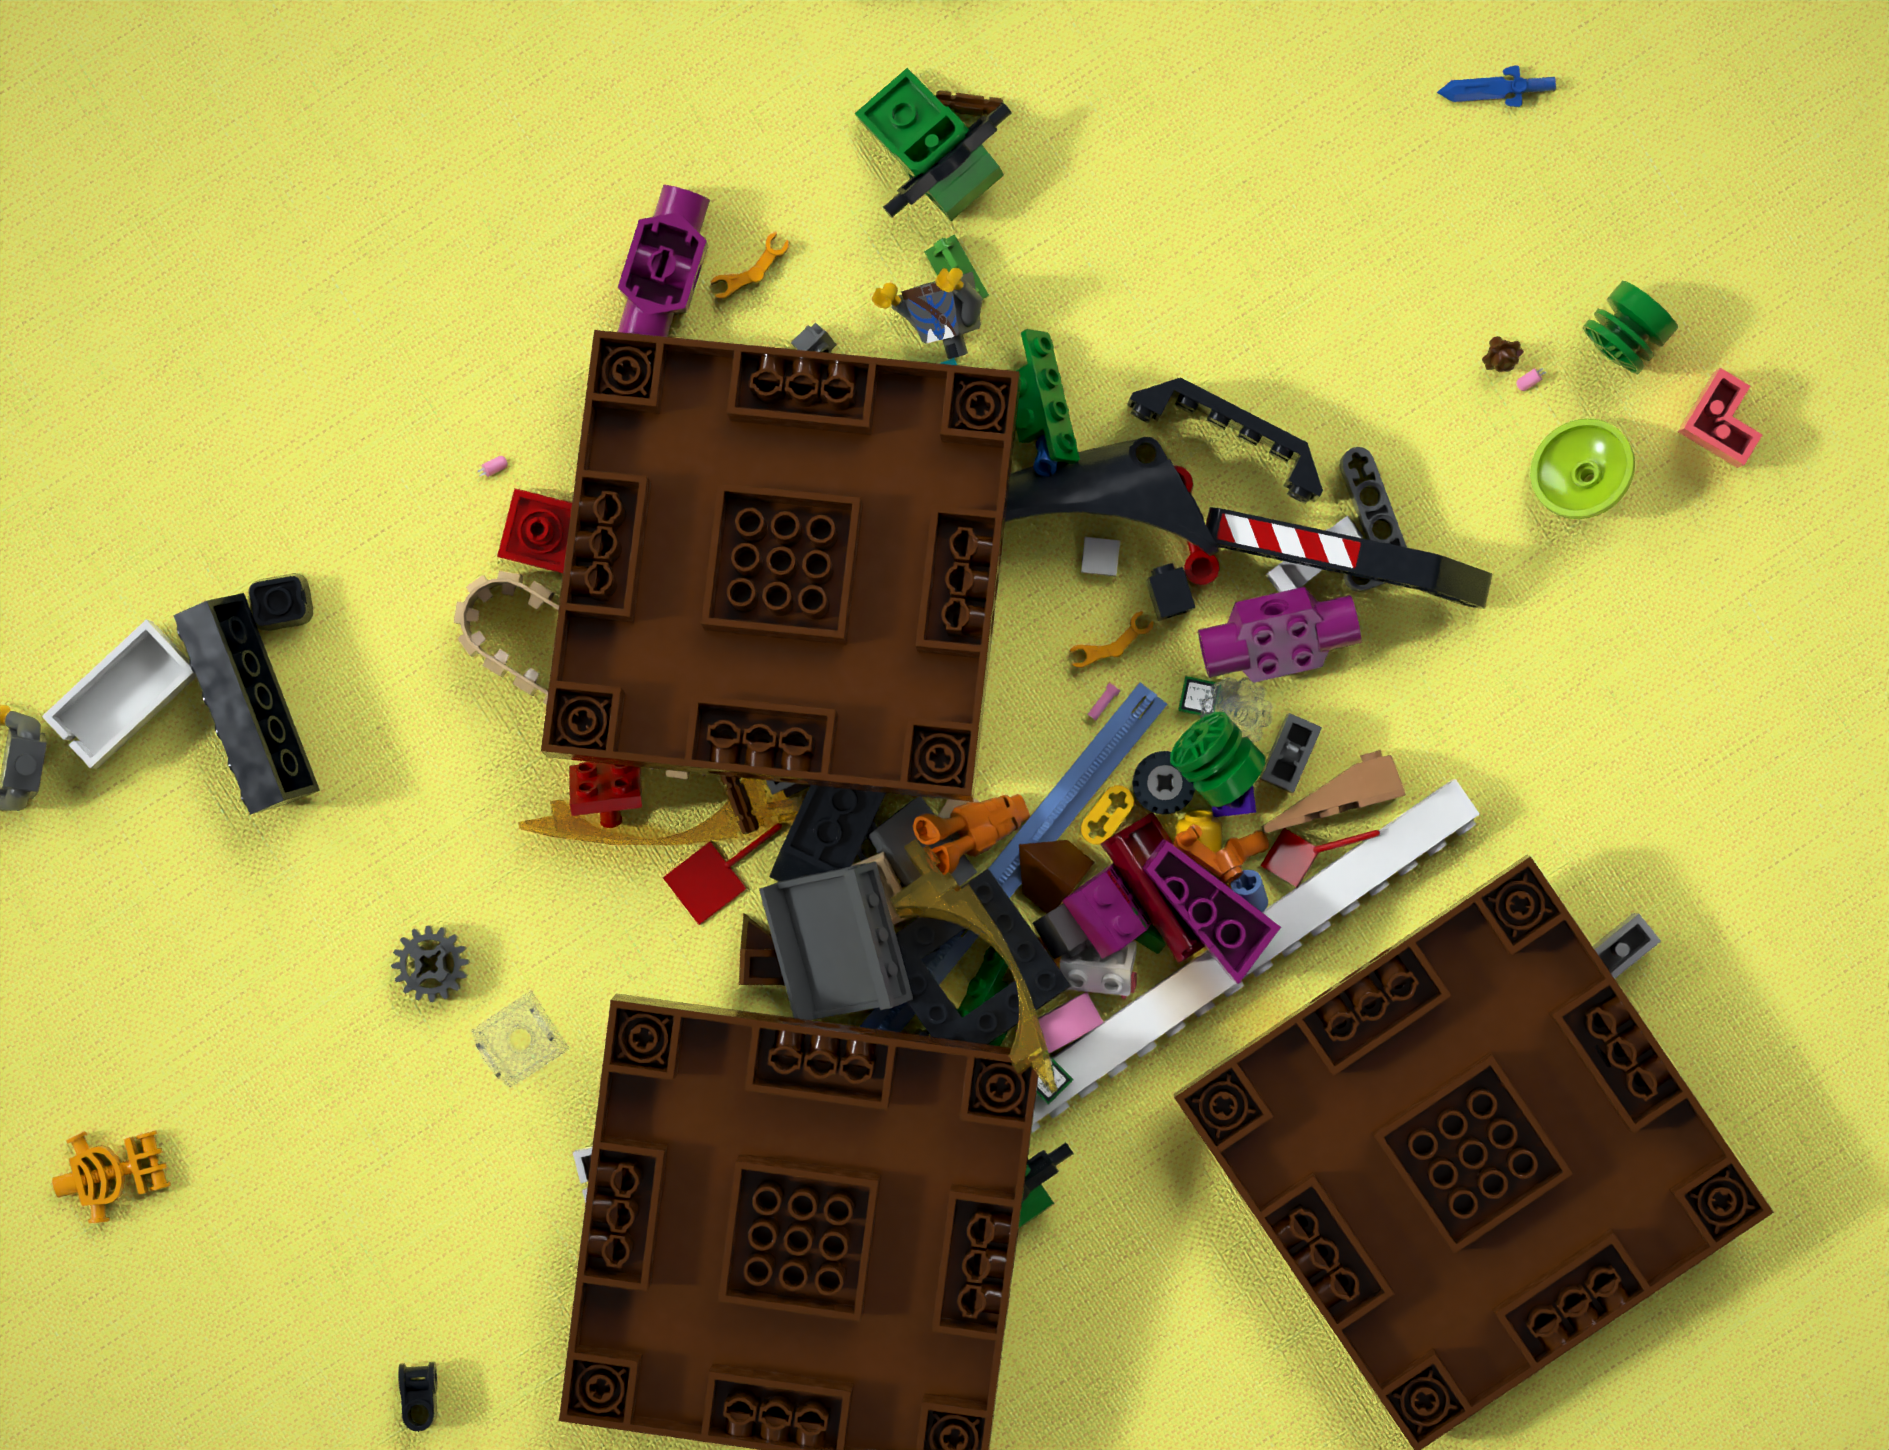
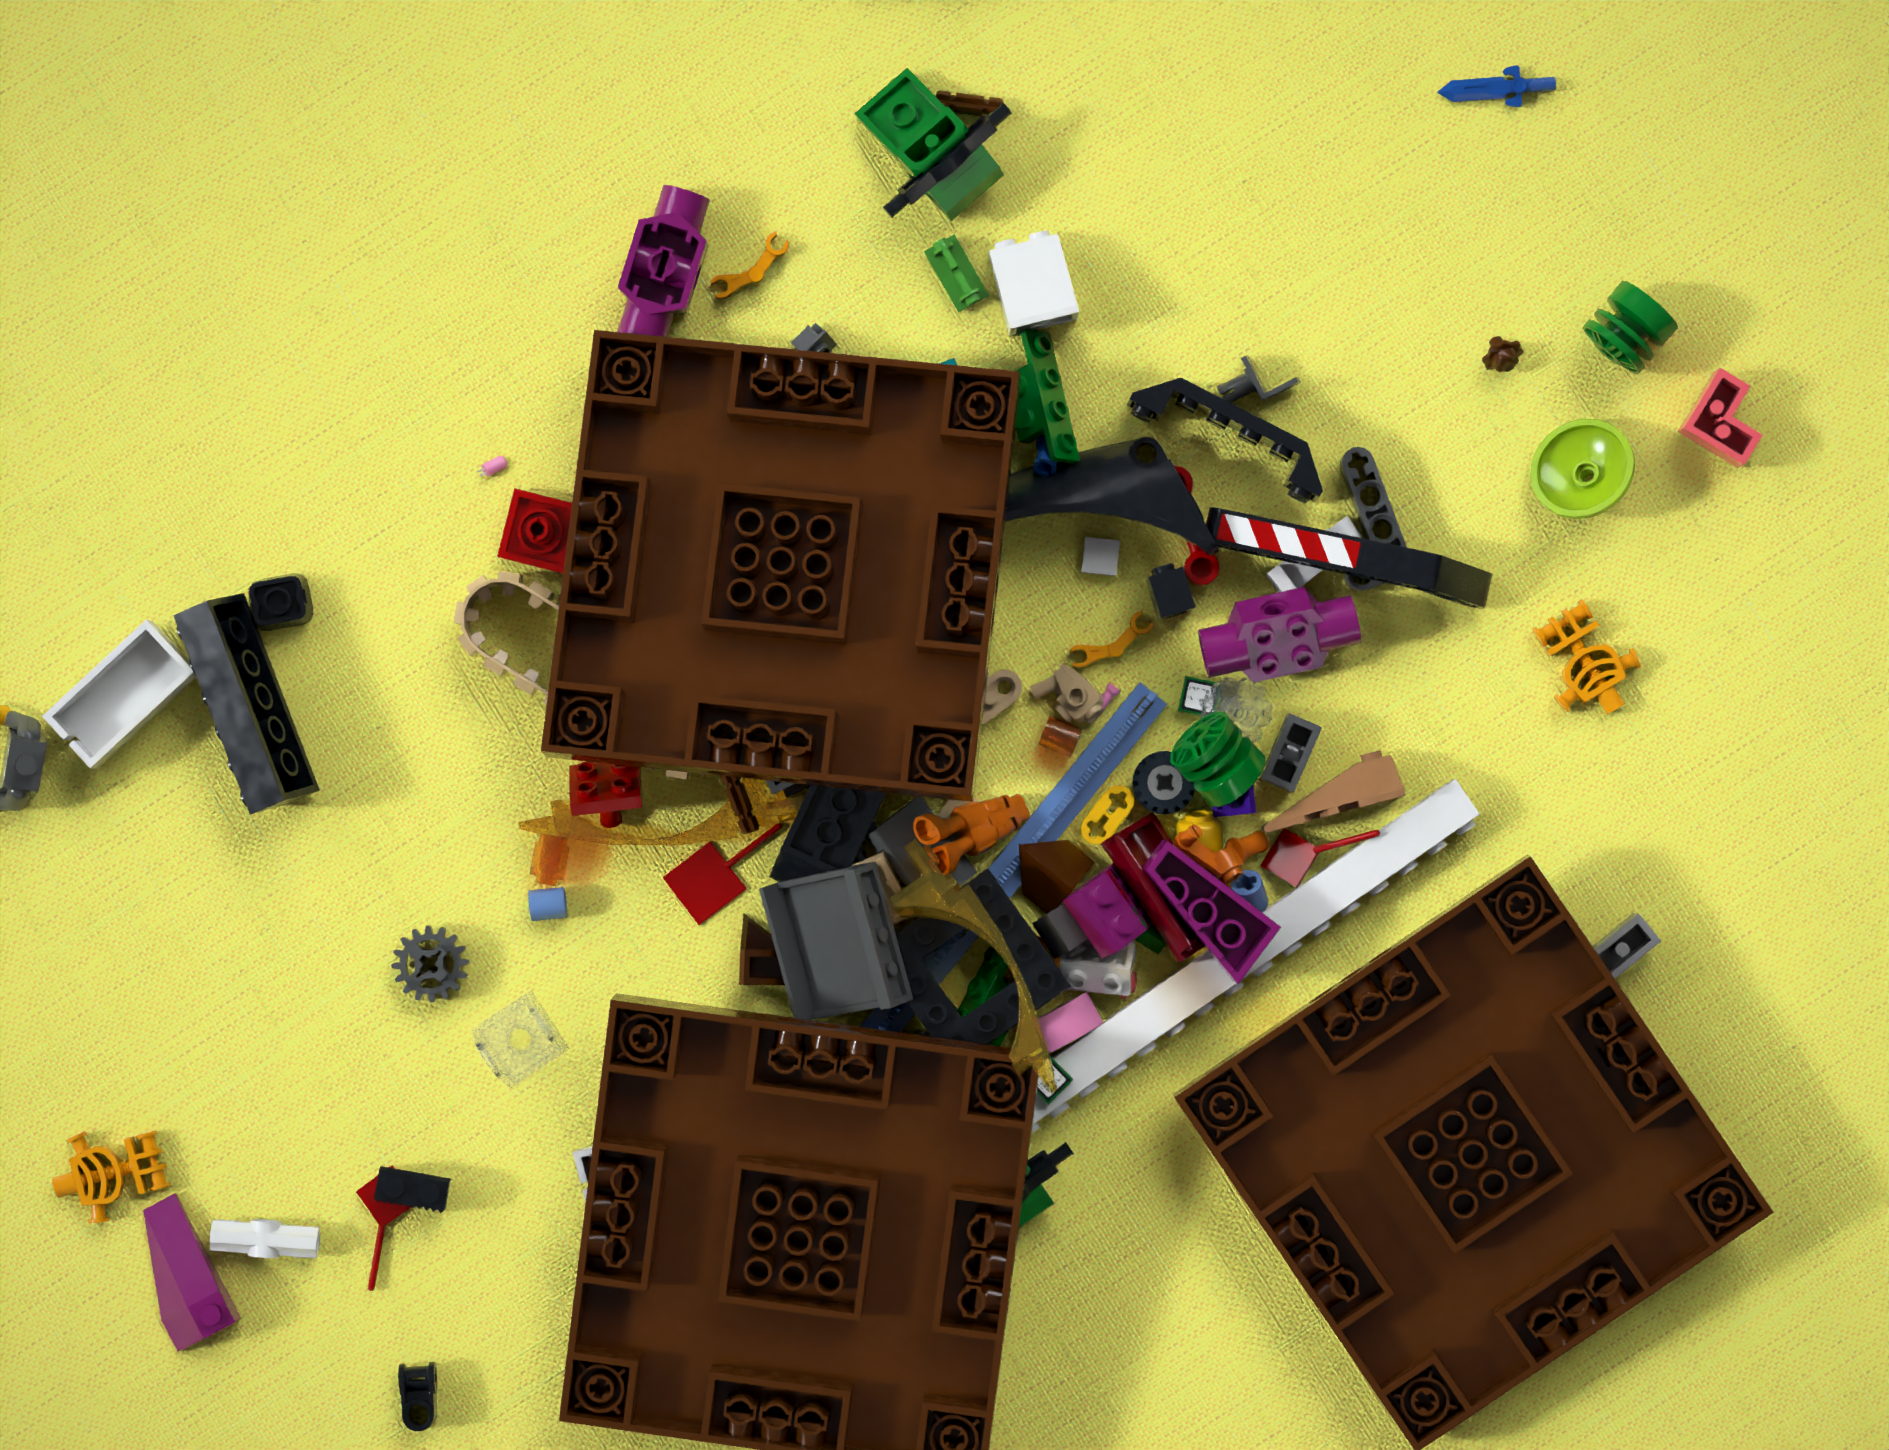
torso [872,268,983,359] -> none
bright pink piece [1516,368,1546,391] -> none
none -> magenta wedge [143,1193,241,1352]
none -> white piece [209,1219,320,1258]
none -> red piece [356,1165,411,1291]
none -> black brick [374,1166,451,1213]
none -> medium blue gear [528,887,567,921]
none -> clear orange brick [529,833,570,886]
none -> tan plate [982,670,1022,725]
none -> white slope [989,230,1079,336]
none -> tan piece [1030,664,1104,724]
none -> clear orange gear [1038,716,1082,758]
none -> dark grey bracket [1217,355,1301,403]
none -> light orange piece [1533,599,1640,714]

